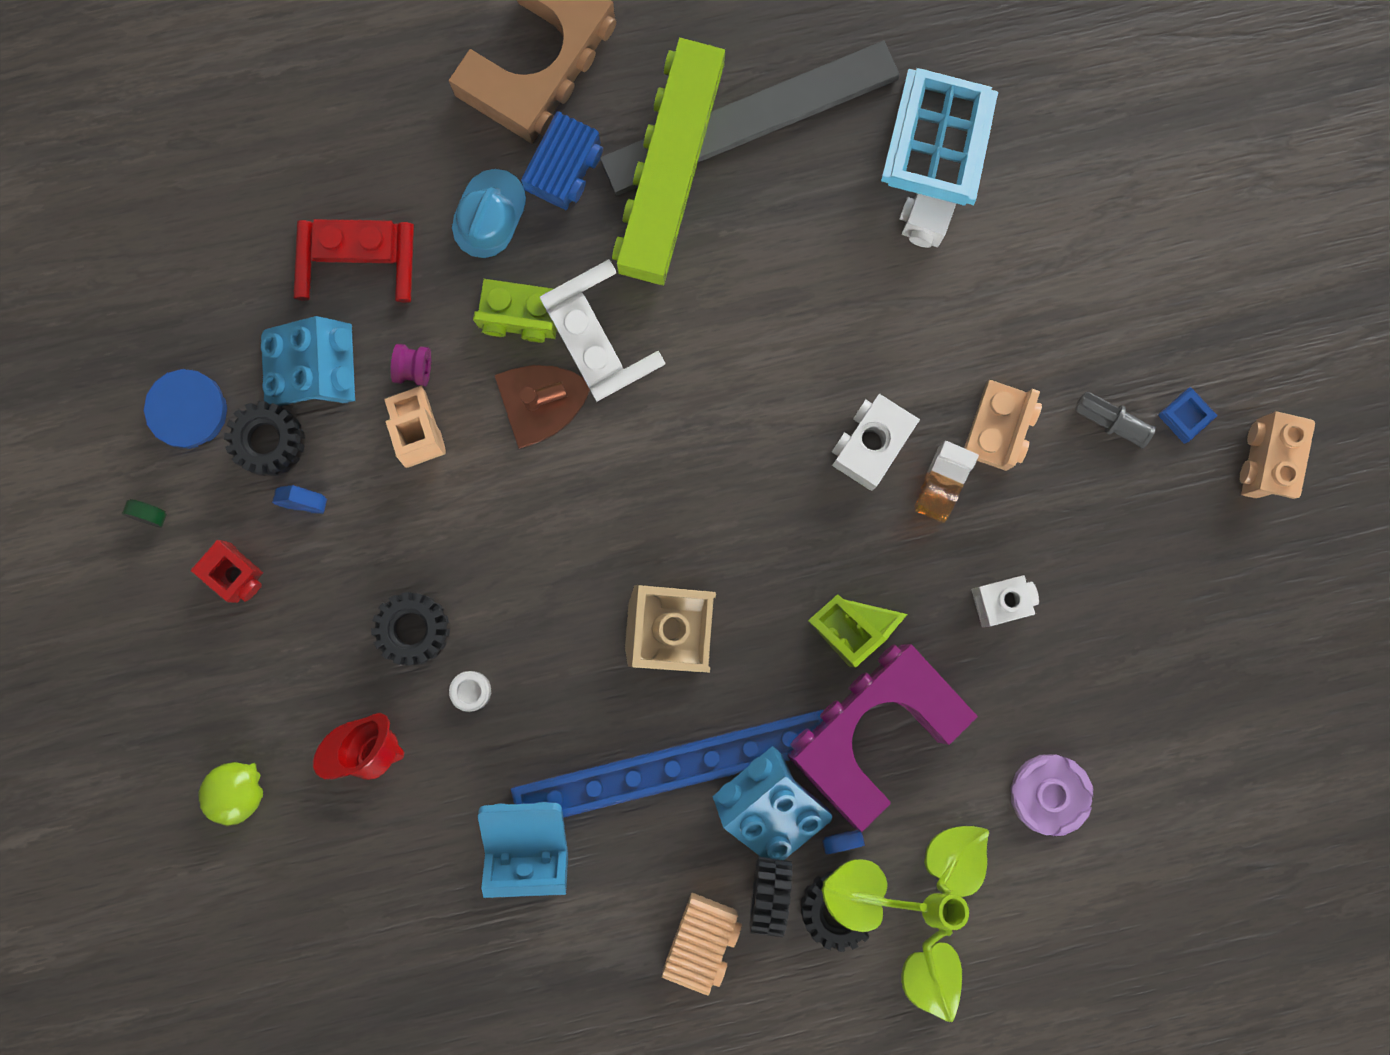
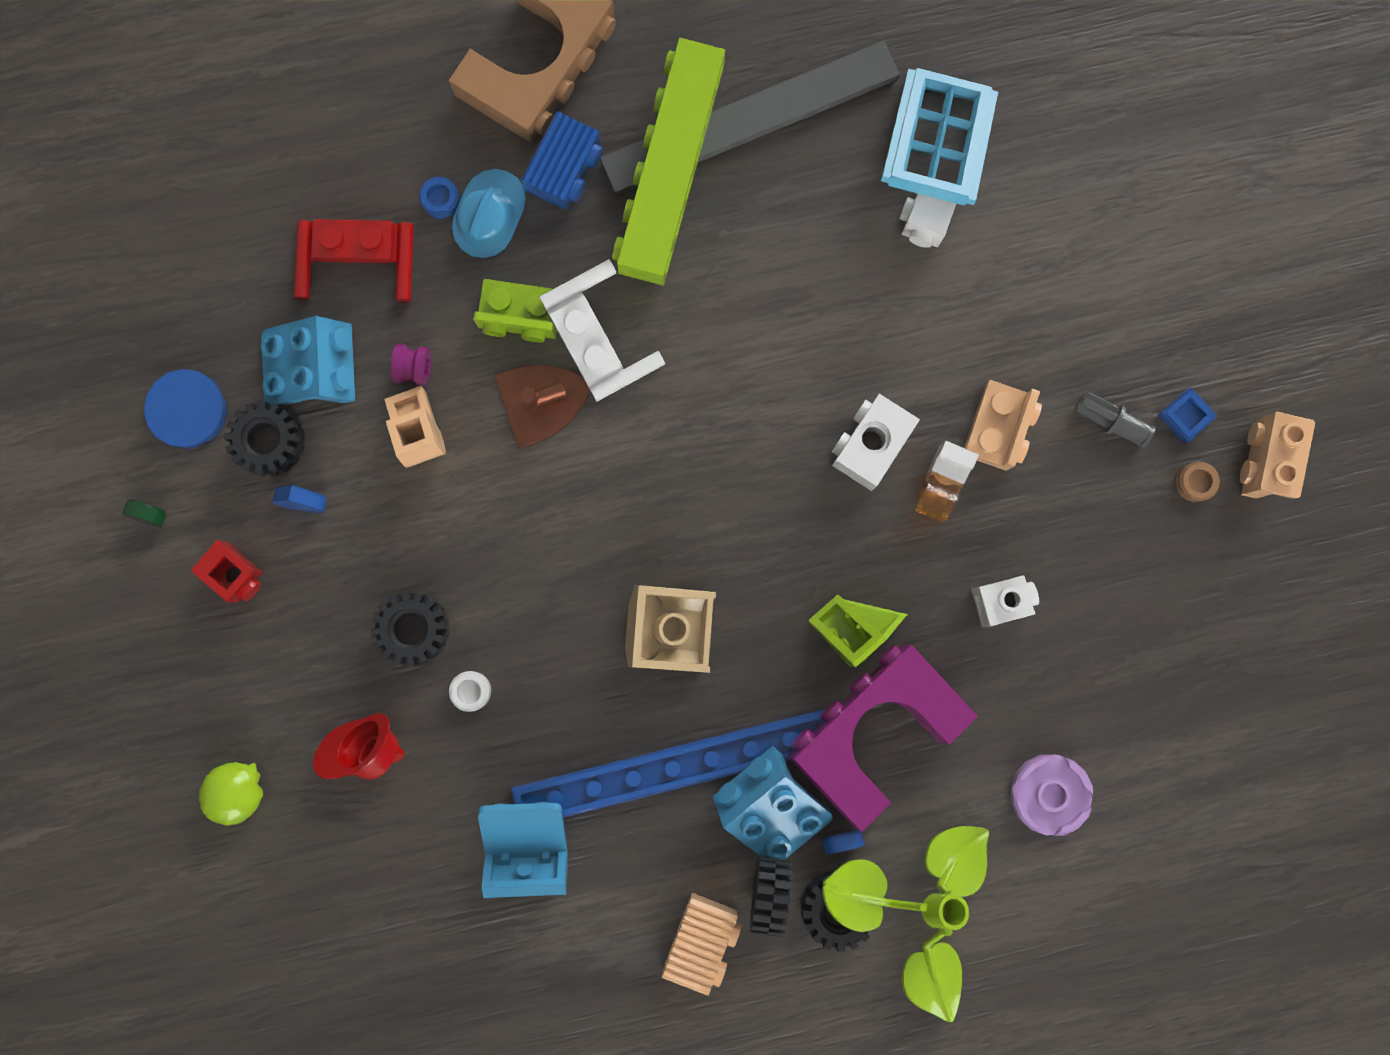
none -> blue tile [419,177,460,219]
none -> medium nougat tile [1175,461,1220,502]

